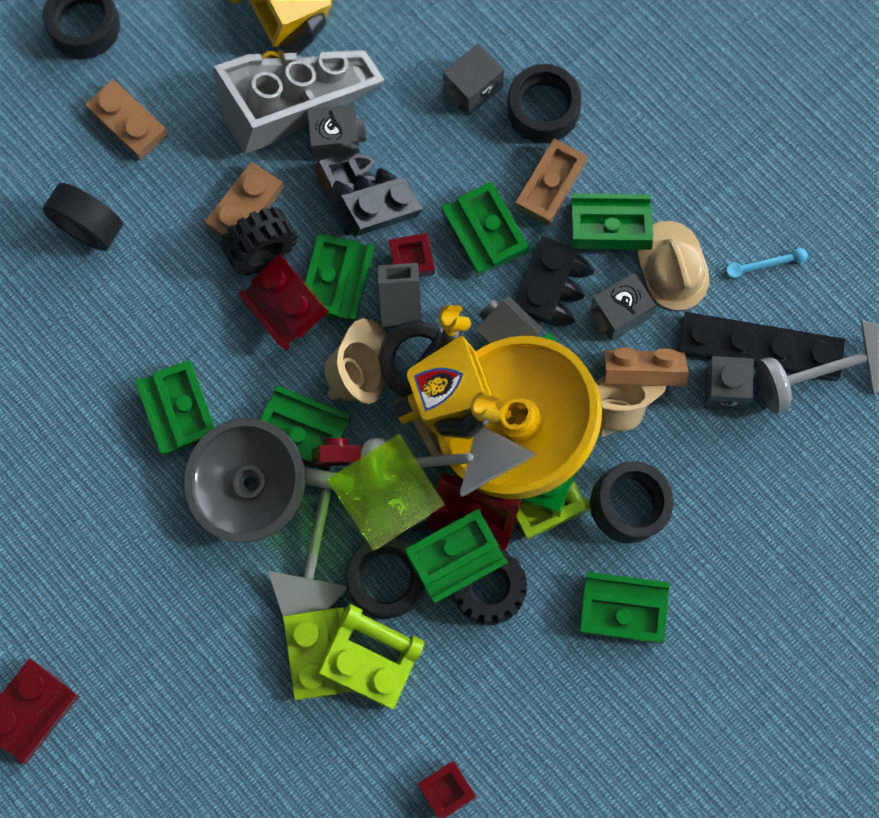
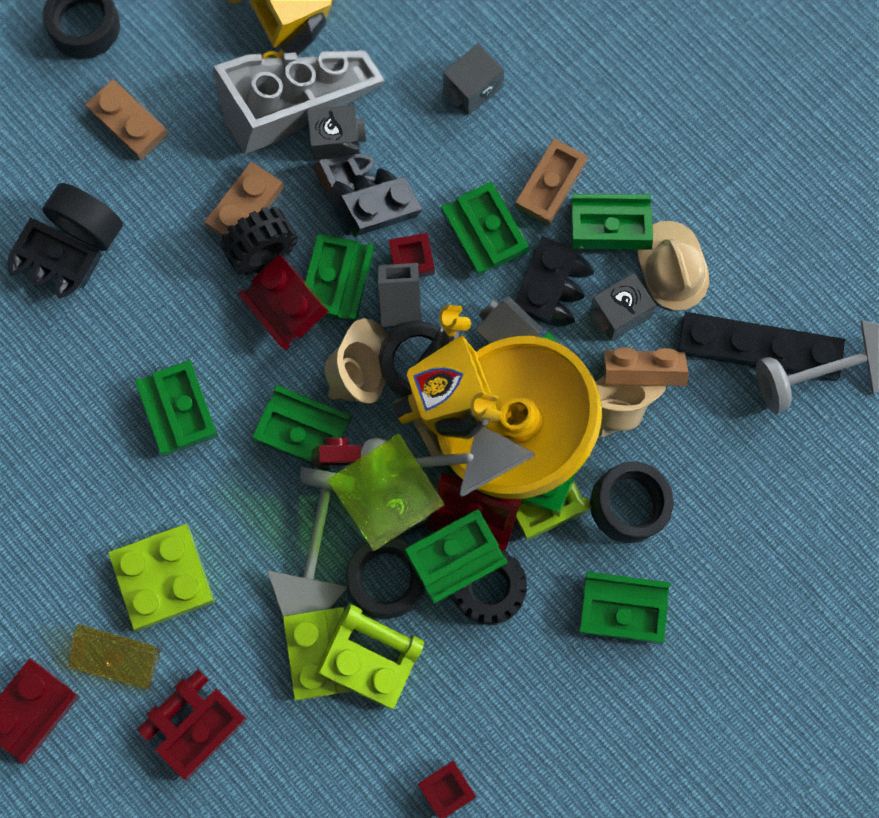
dark grey dish [184,418,305,543] -> none
black tyre [508,64,581,143] -> none
dark grey brick [704,356,754,411] -> none
medium azure hinge [726,248,808,280] -> none
none -> black plate [8,217,102,299]
none -> clear yellow slope [69,624,162,690]
none -> lime plate [108,524,215,631]
none -> dark red plate [137,669,248,781]

